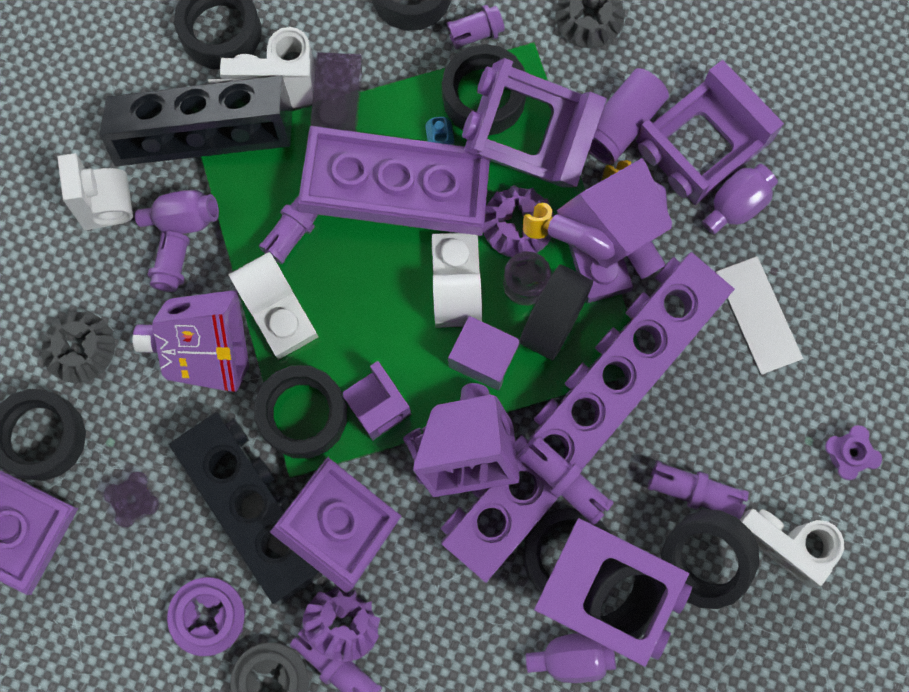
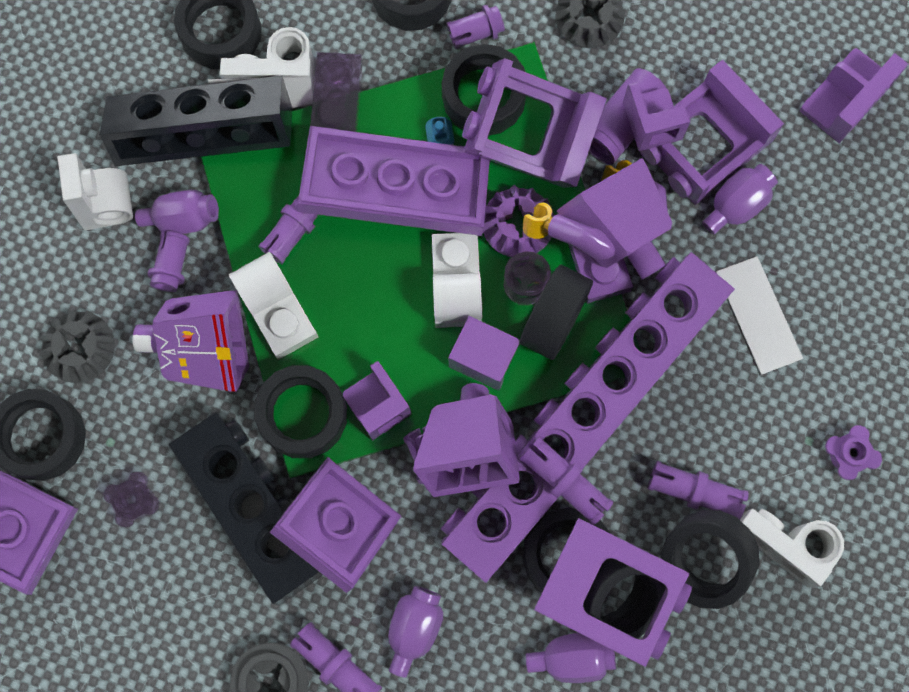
medium lavender gear [167,577,246,656] -> none
medium lavender gear [303,586,380,662] -> none
none -> medium lavender plant [388,586,444,678]
none -> medium lavender panel [623,82,690,151]
none -> medium lavender panel [800,48,909,144]

